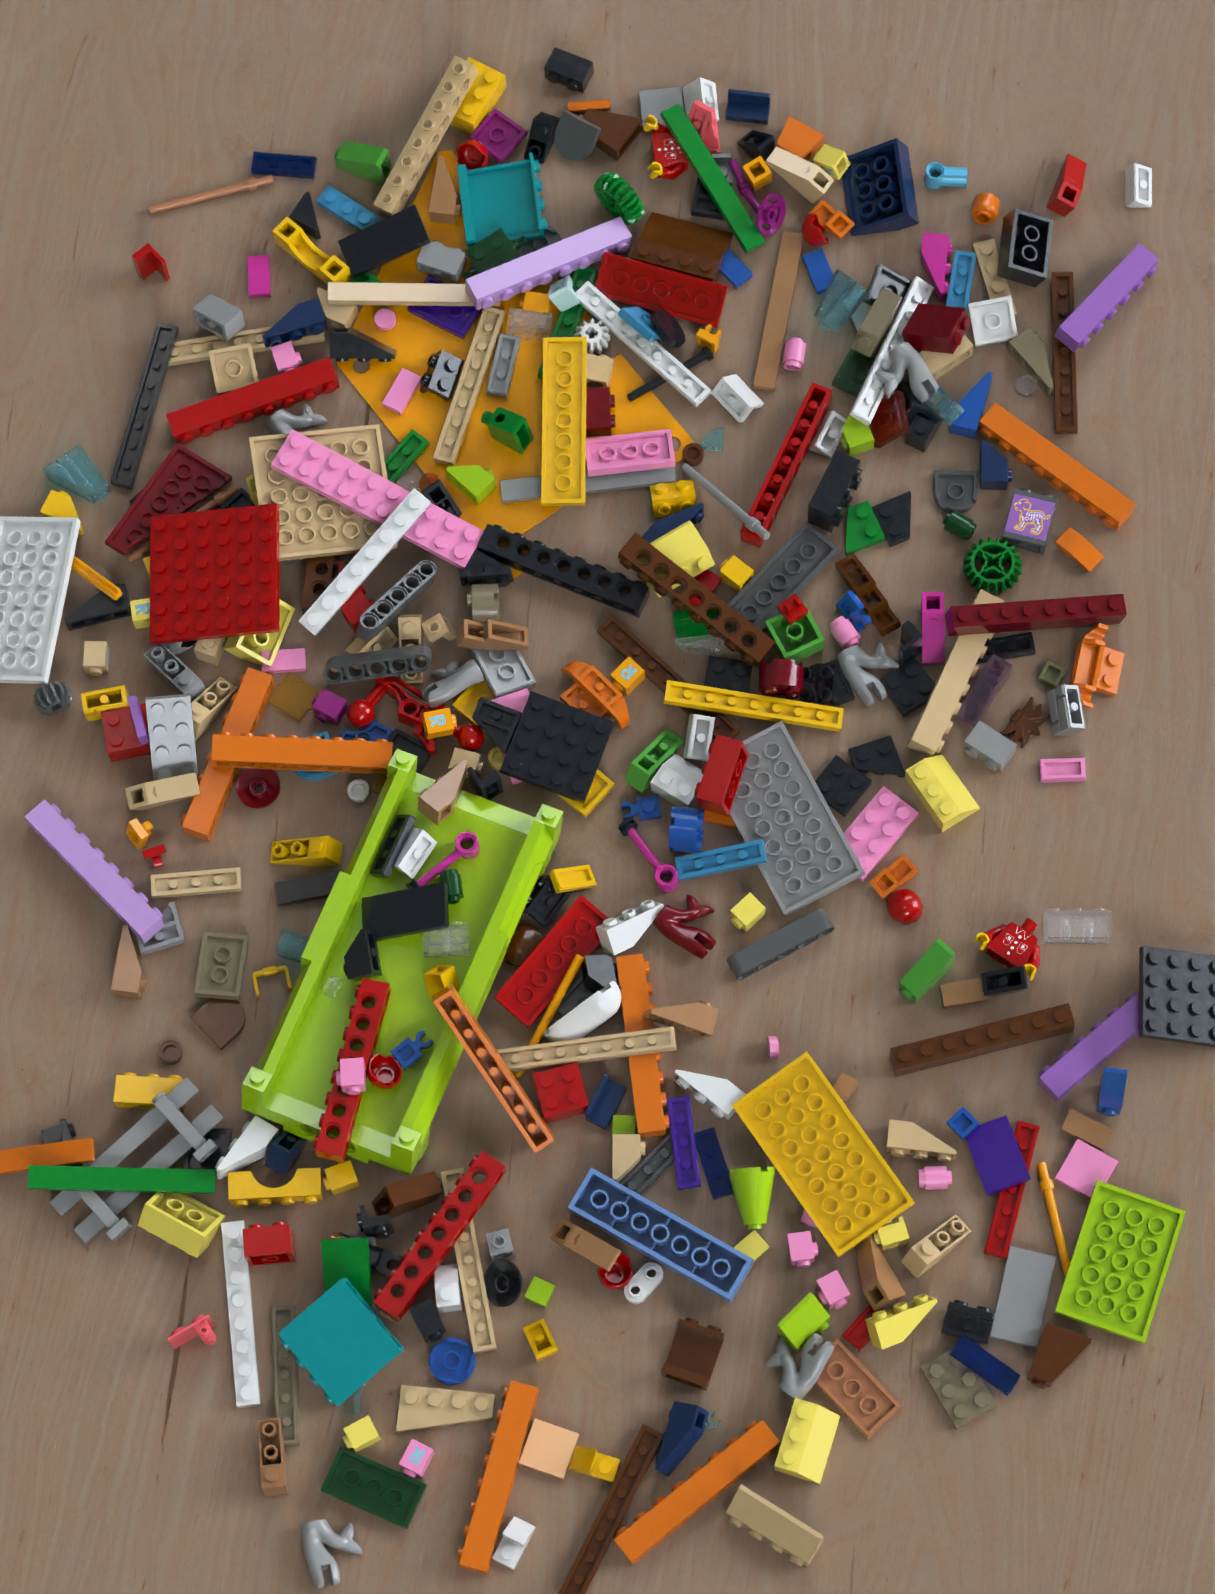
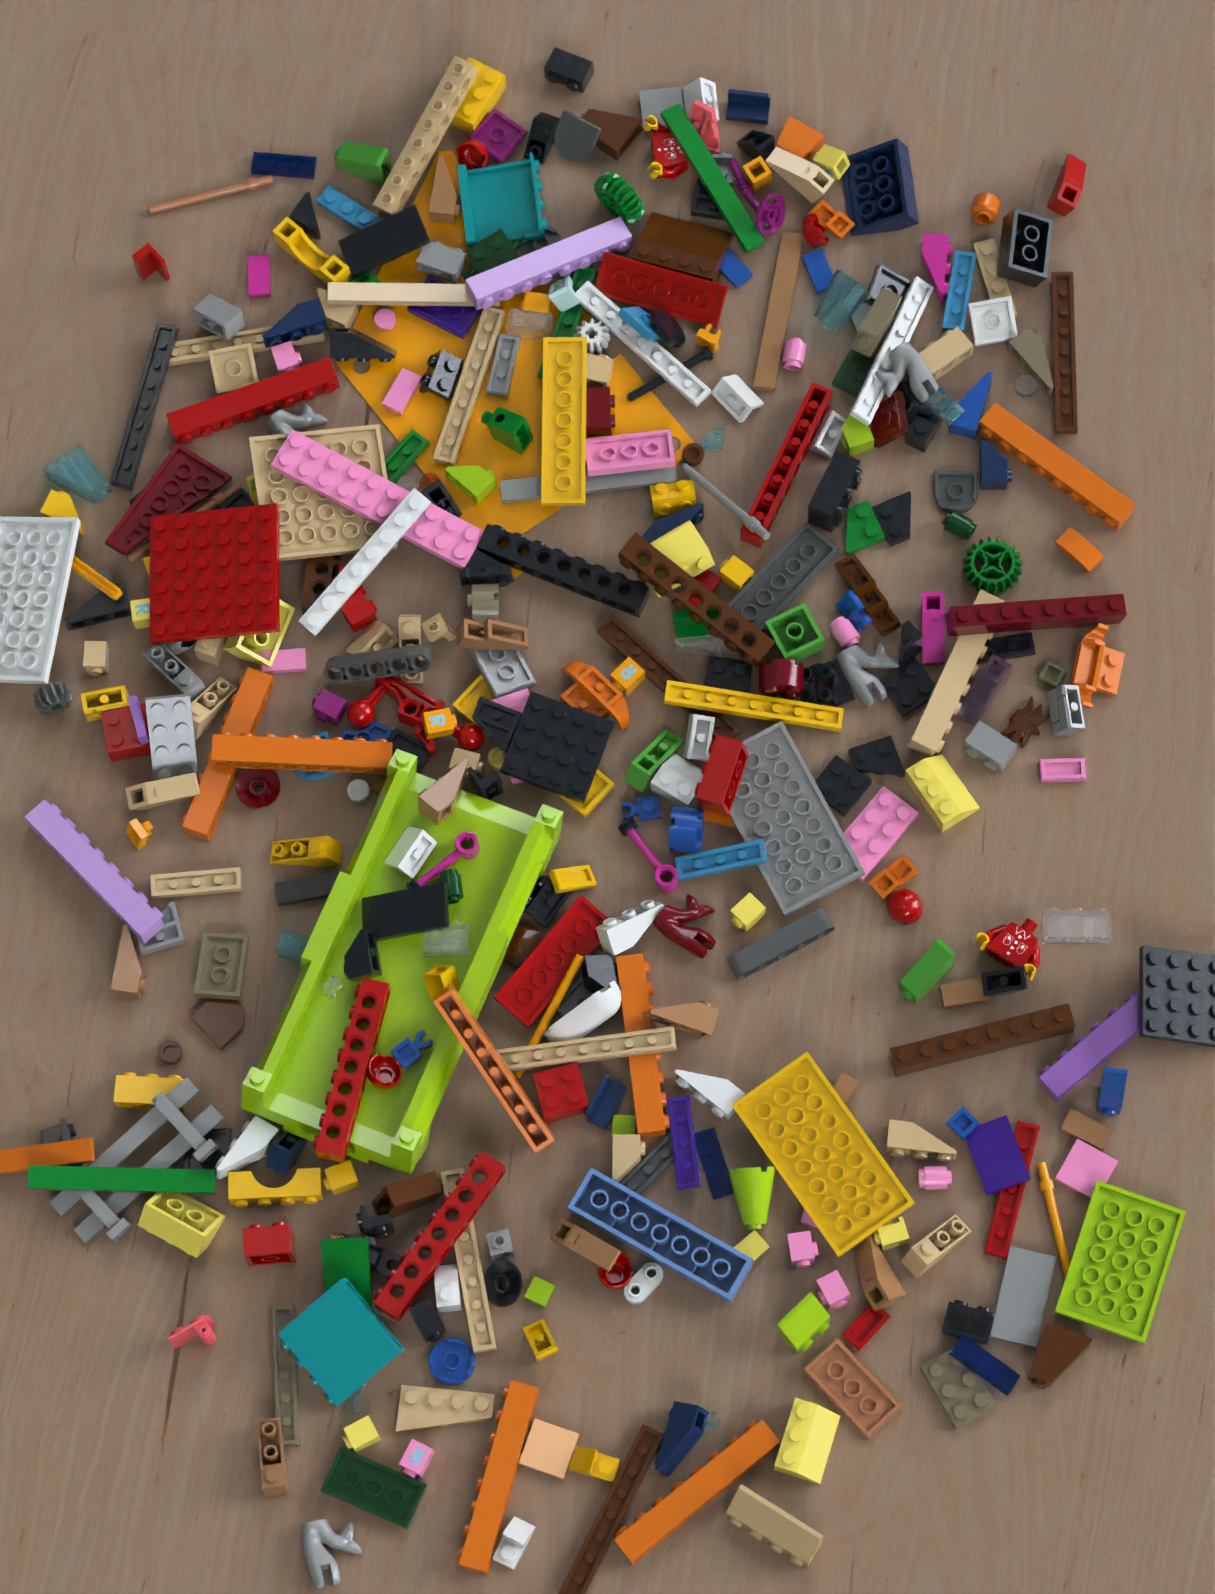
red tile [142,844,167,868] -> none
white plate [221,1220,261,1408] -> none
yellow piece [252,965,293,998] -> none
clear yellow piece [268,672,321,722] -> none
bright pink brick [336,1057,366,1095] -> none
dark grey beam [357,560,437,640] -> none
tile [370,815,416,878] -> none
light grey piece [421,659,484,708] -> none
orange tile [568,99,610,112] -> none
reddish brown panel [661,1317,724,1391] -> none
light grey piece [766,1333,834,1400] -> none
bright pink tile [767,1036,779,1059] -> none
red tile [777,594,808,625] -> none
light yellow slope [865,1294,937,1350] -> none
dark red brick [901,303,970,354] -> none
medium azure piece [924,162,967,189] -> none
panel [1001,488,1058,554] -> none
medium lavender brick [1054,243,1159,352] -> none
white slope [1125,163,1152,208] -> none

